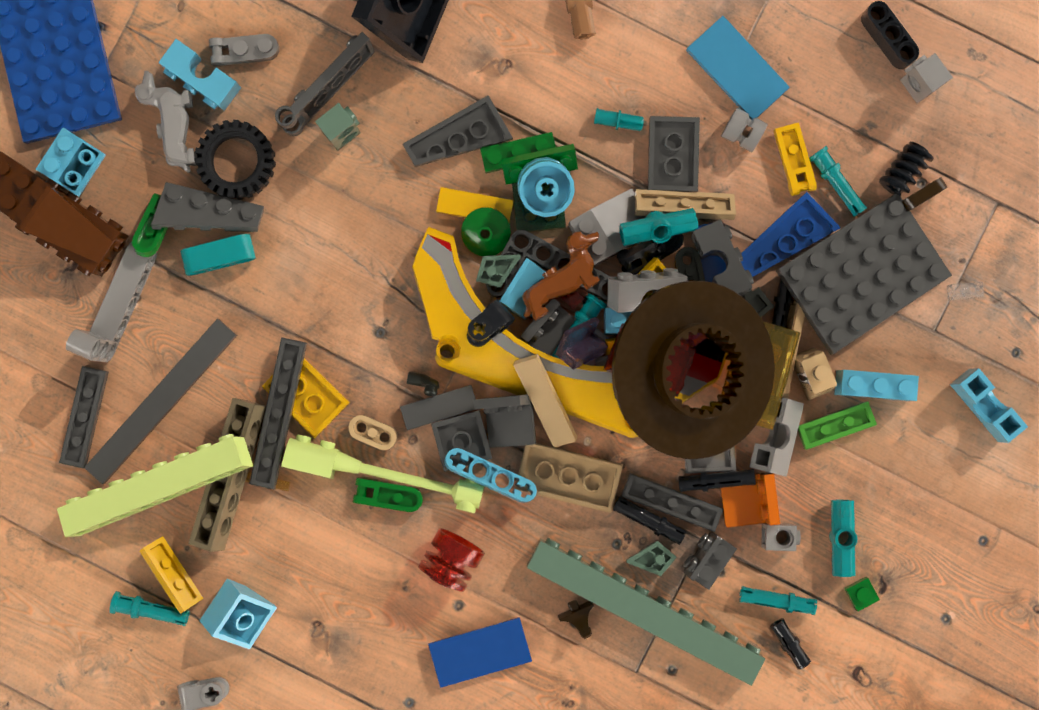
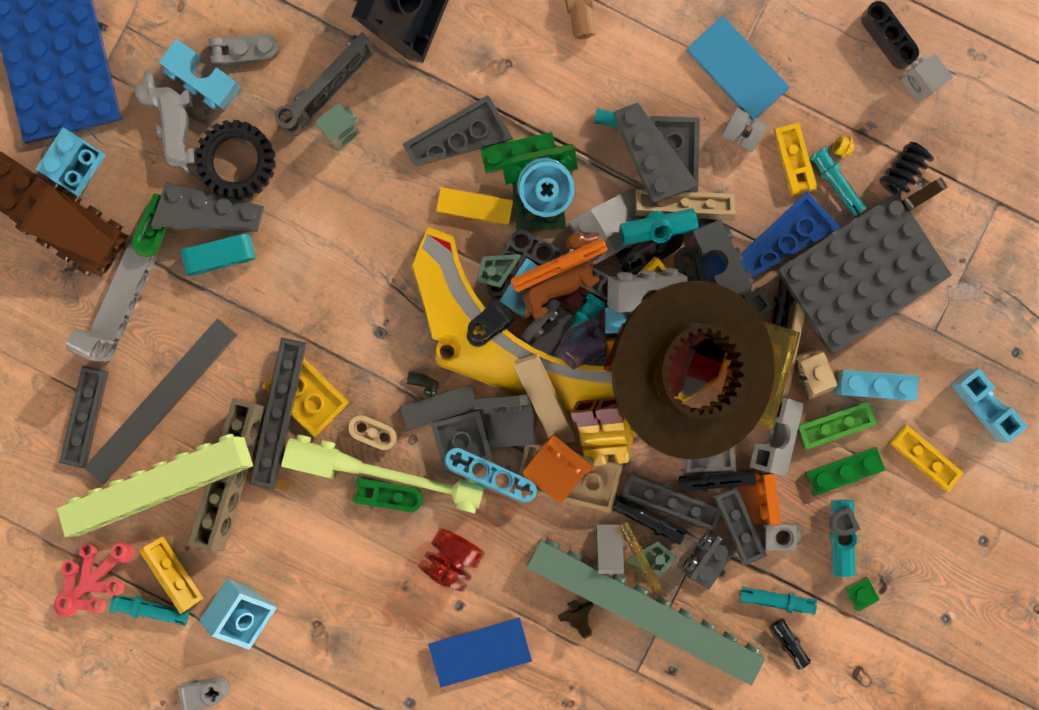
green dish [461,207,511,256] -> none
none -> coral plant [54,542,134,617]
none -> orange axle [511,238,608,292]
none -> orange bracket [522,434,593,504]
none -> yellow hips [570,397,633,466]
none -> light grey tile [597,525,624,574]
none -> dark grey wing [613,103,699,204]
none -> clear yellow bar [619,521,662,593]
none -> dark grey tile [713,486,767,566]
none -> green plate [805,447,886,496]
none -> dark grey tile [829,506,861,536]
none -> yellow plate [832,135,854,159]
none -> yellow tile [889,424,964,492]

